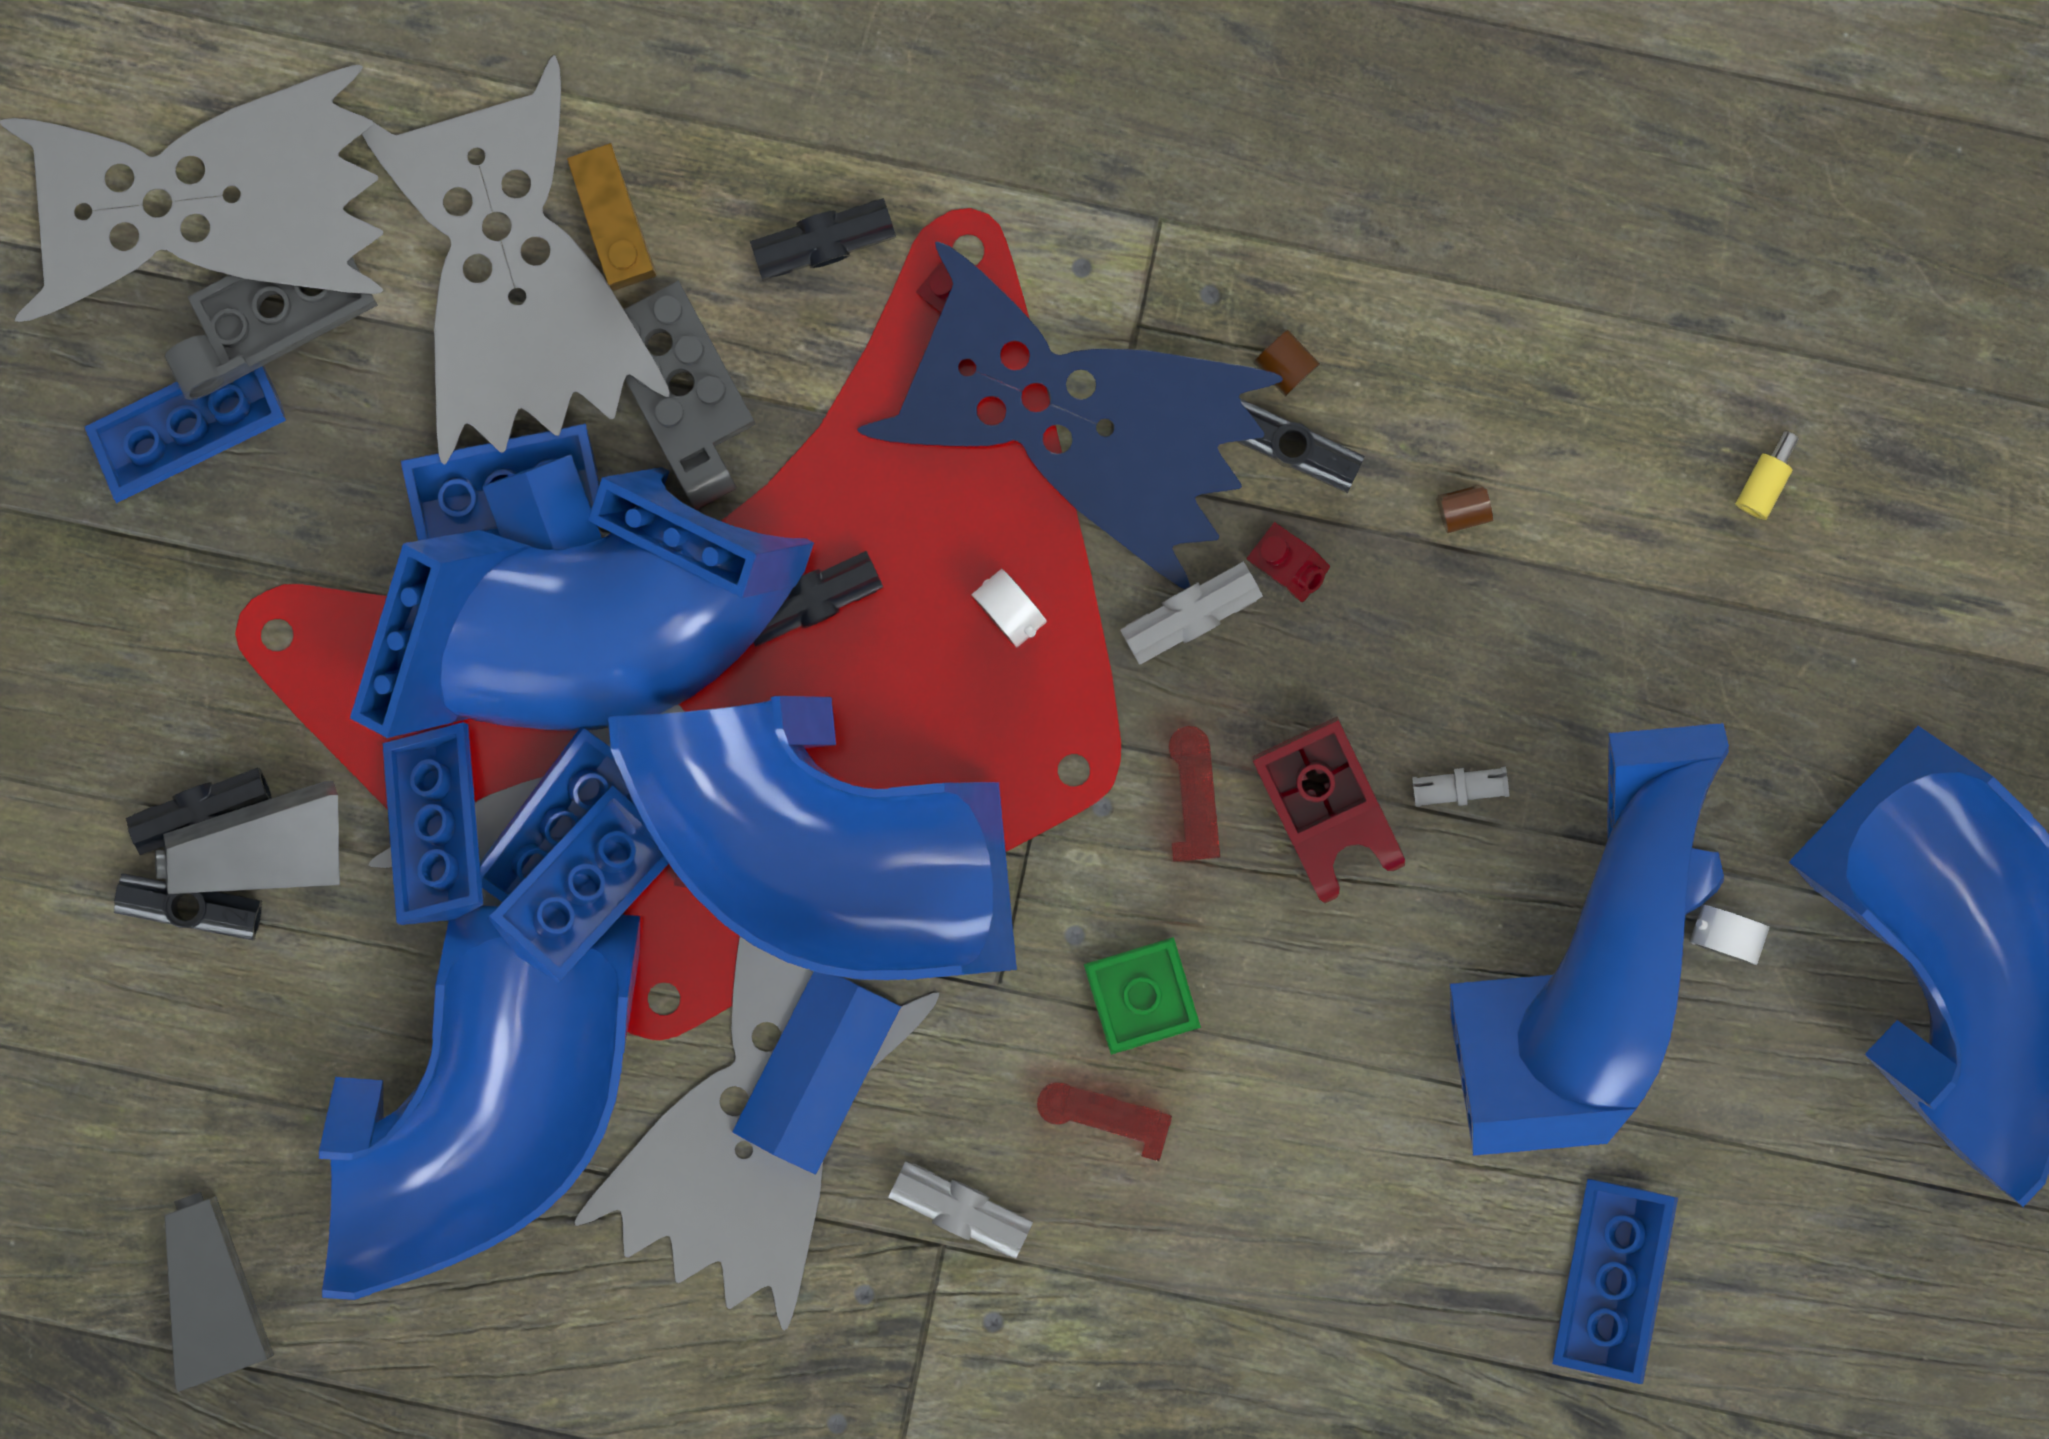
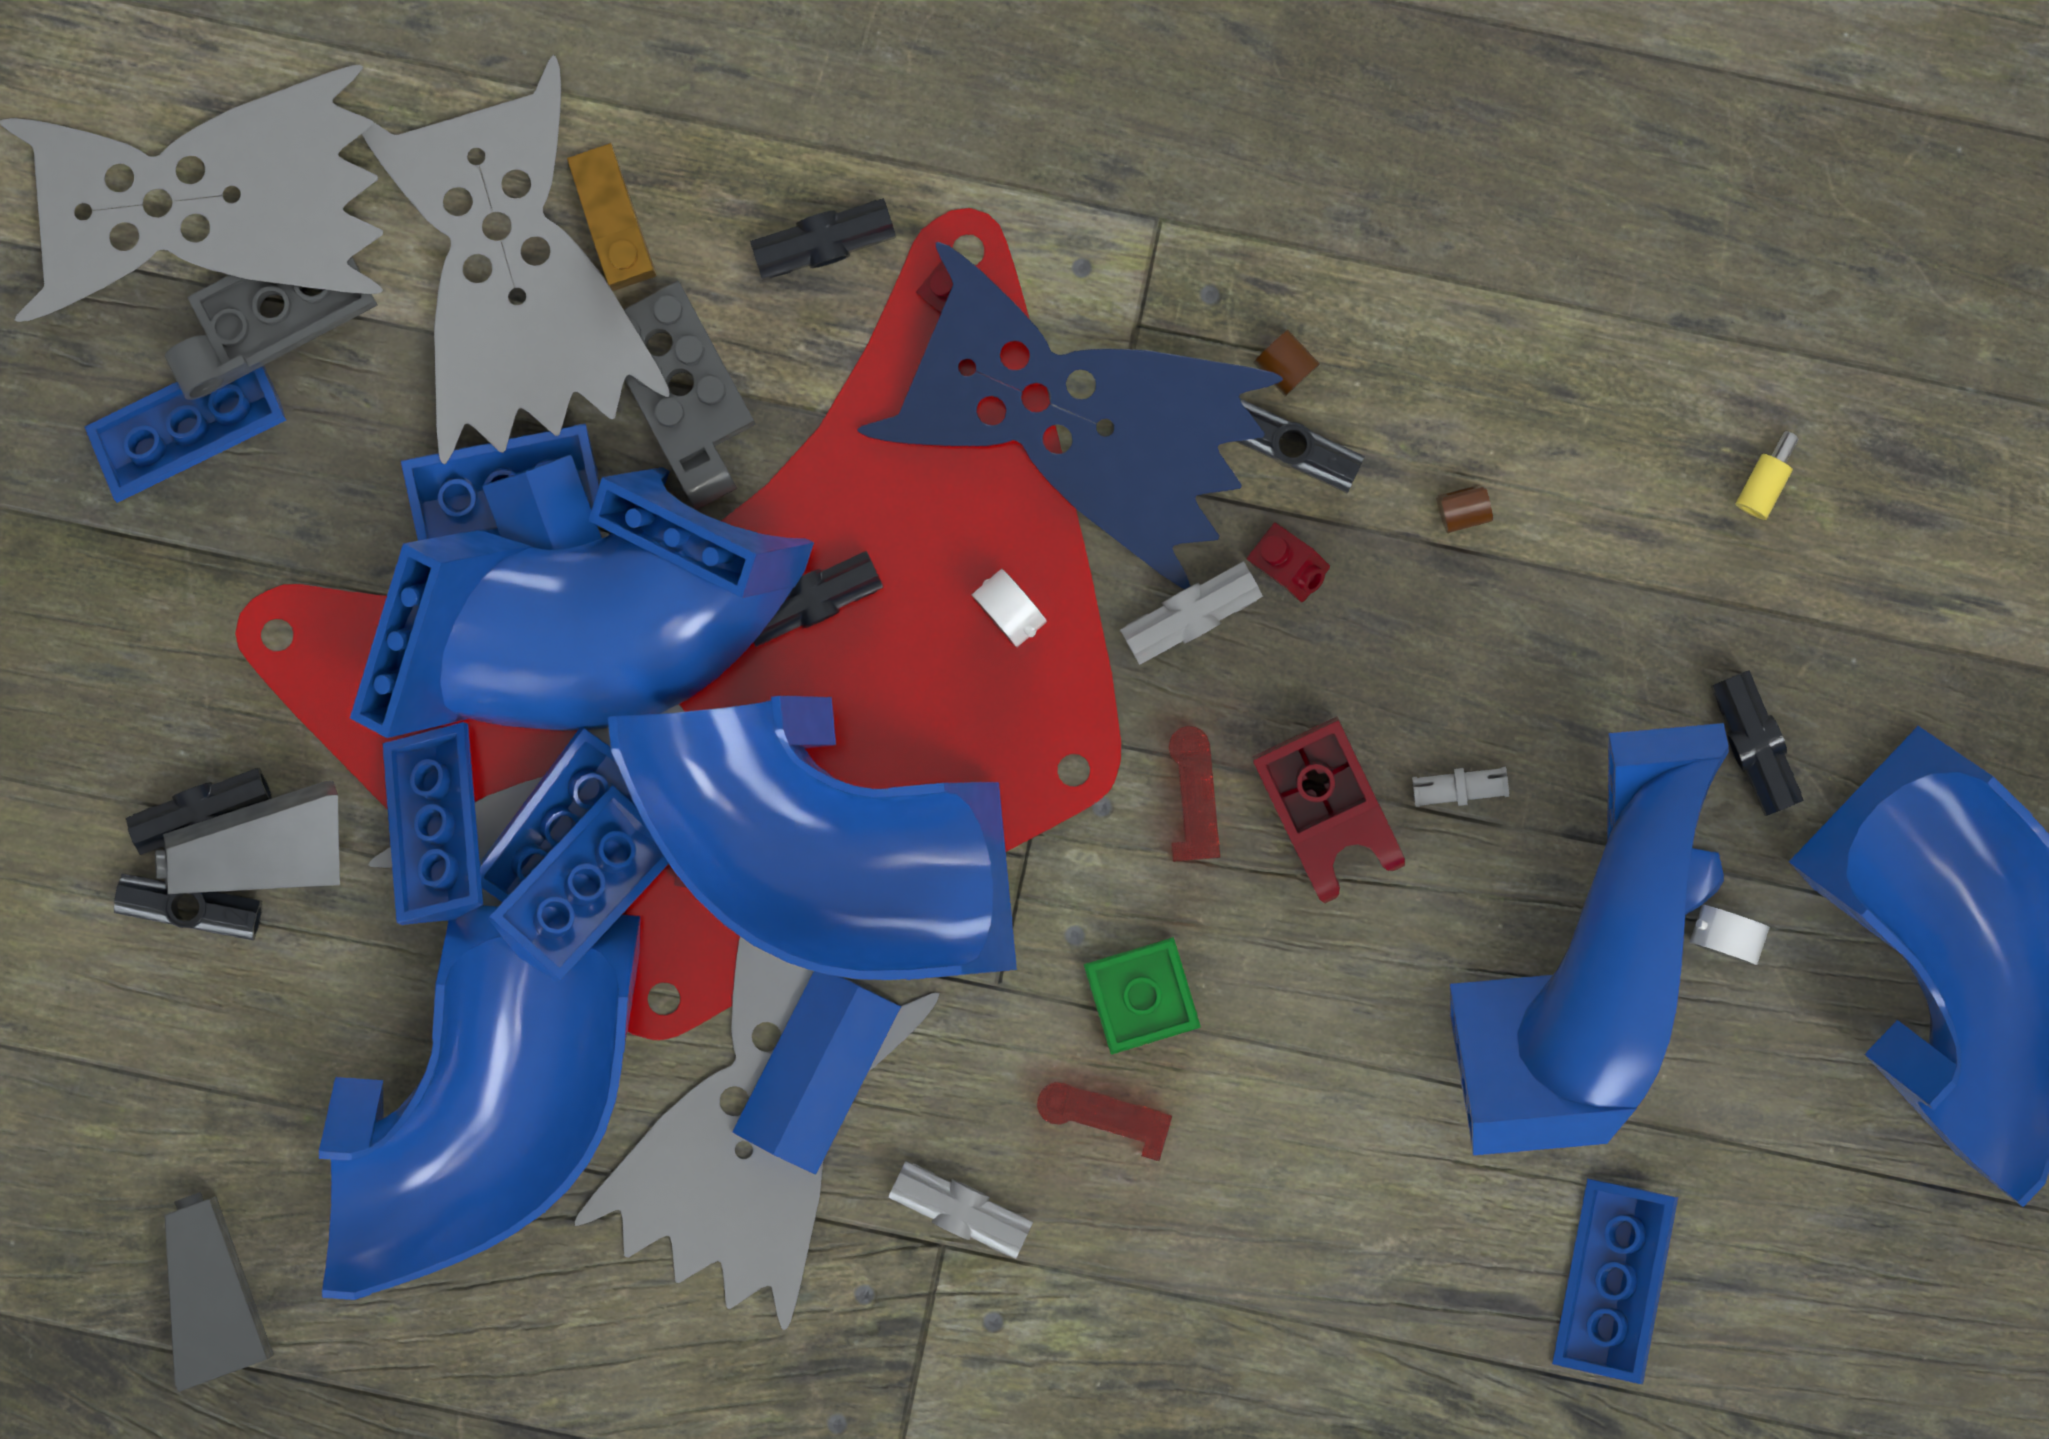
none -> black piece [1711,670,1804,816]

